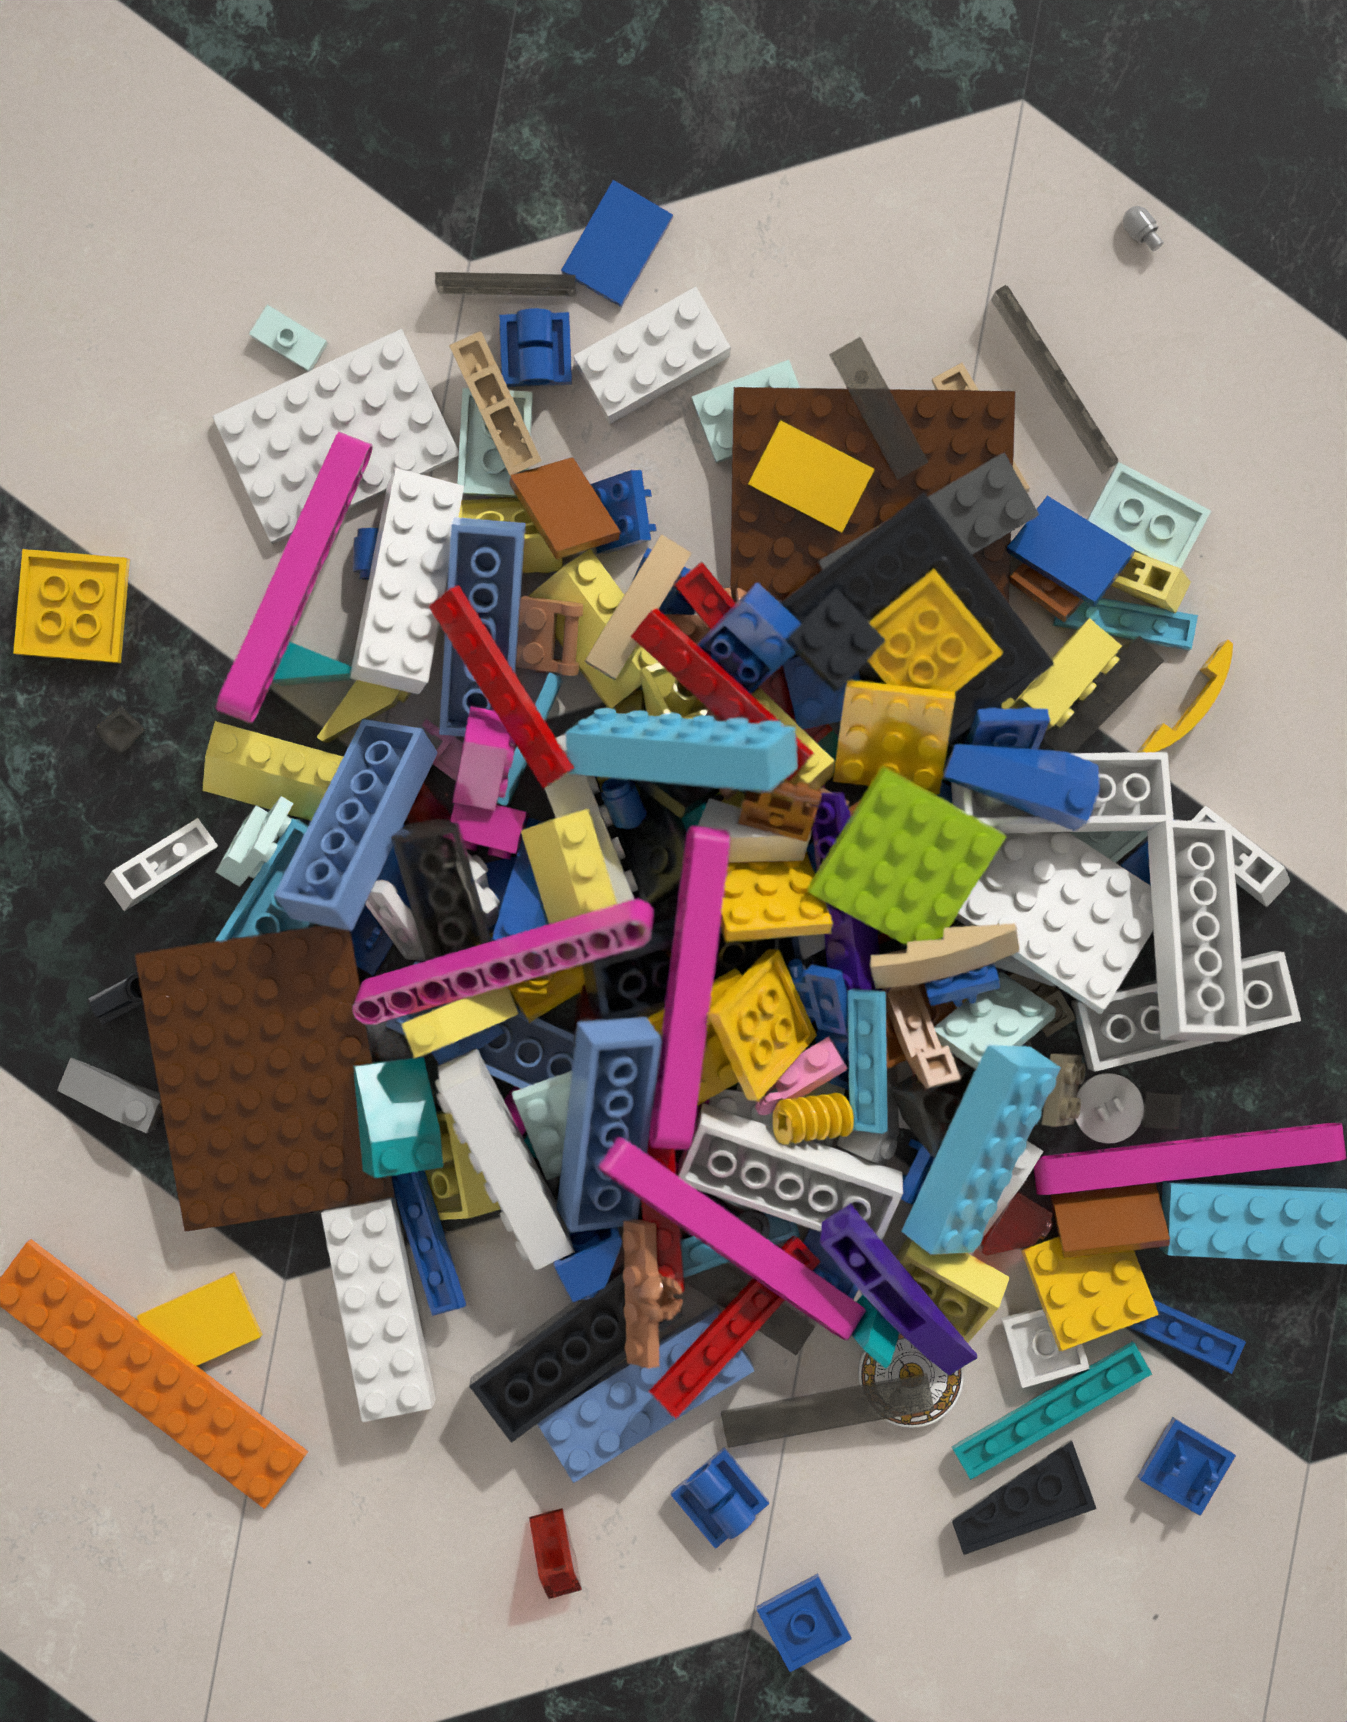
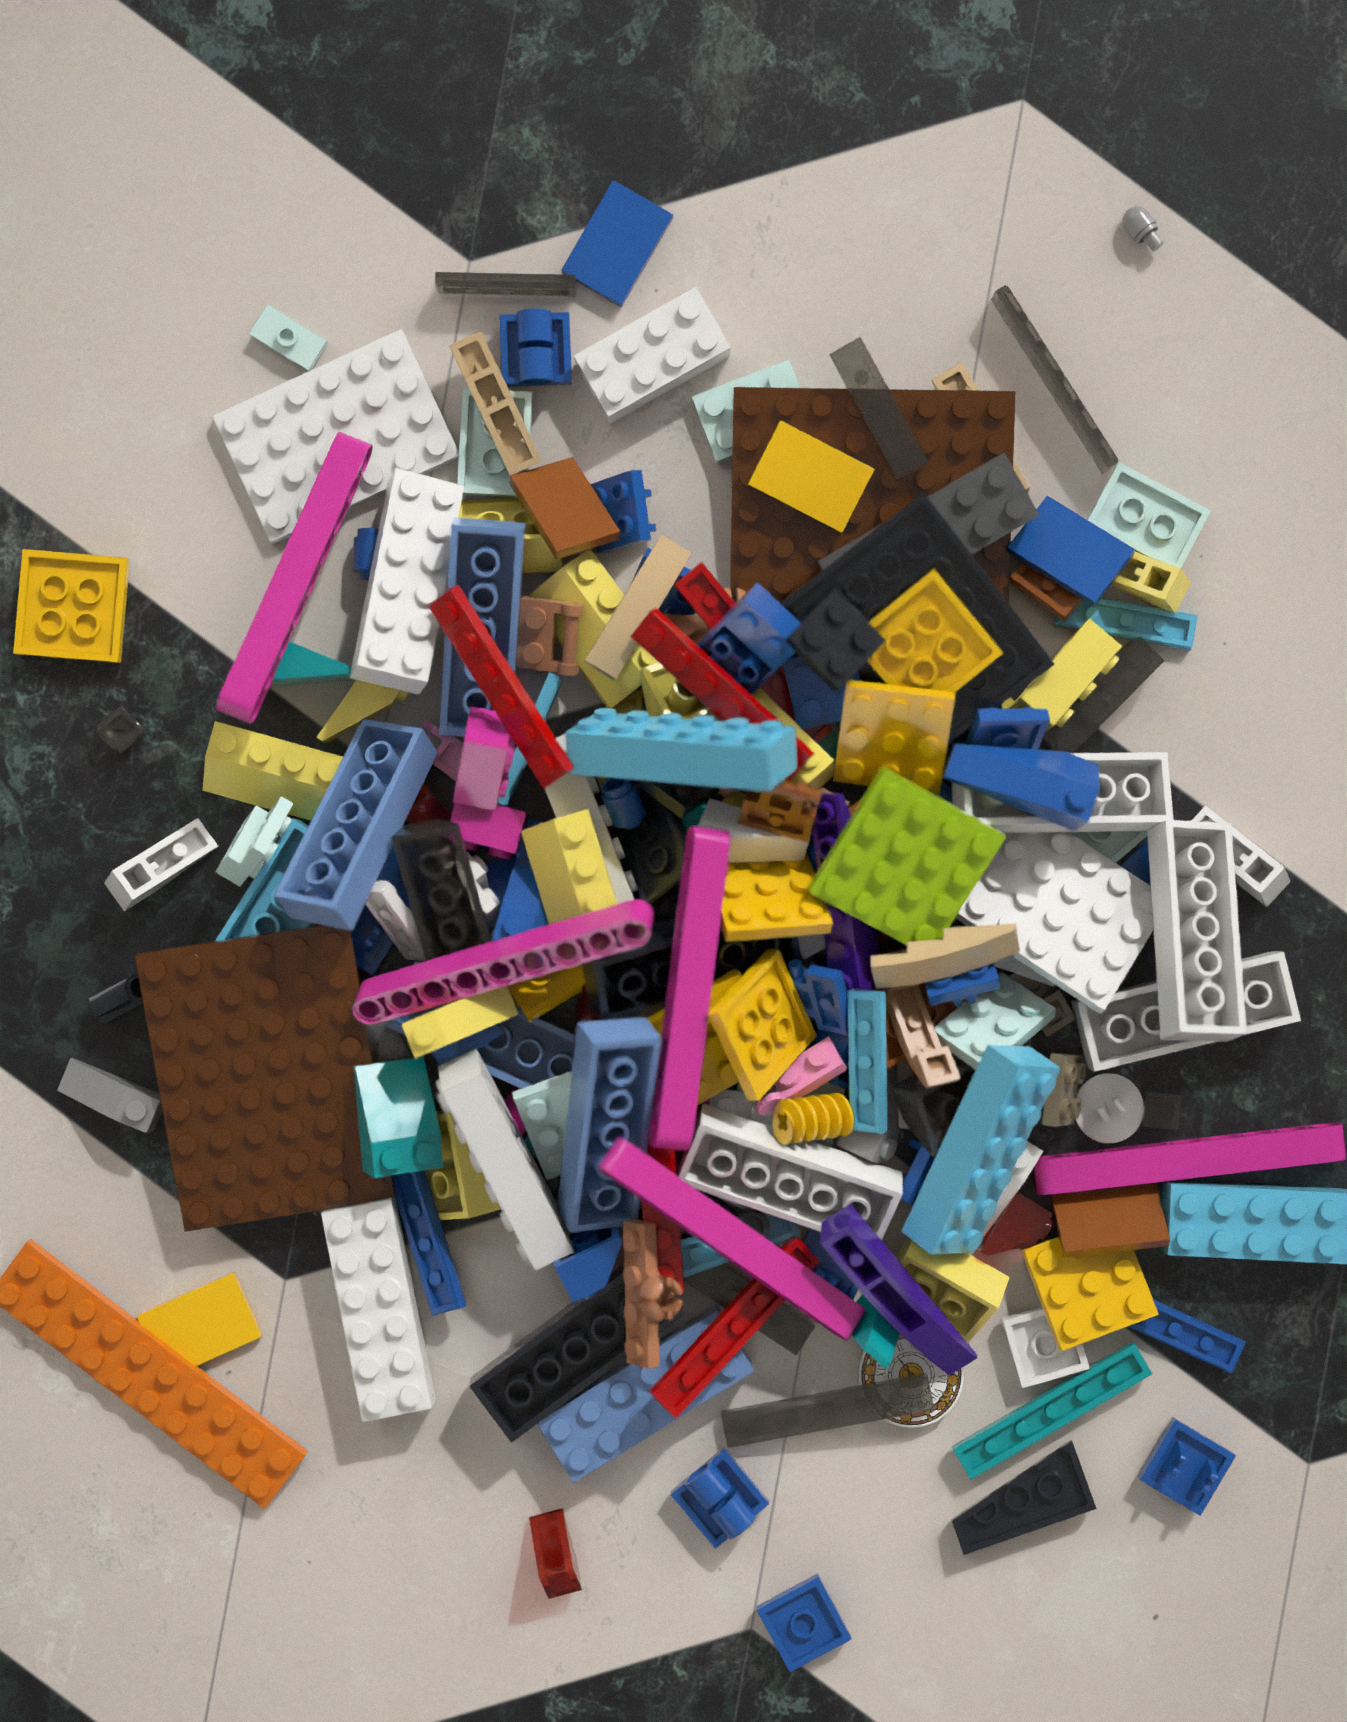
yellow slope [1136,639,1233,753] -> none

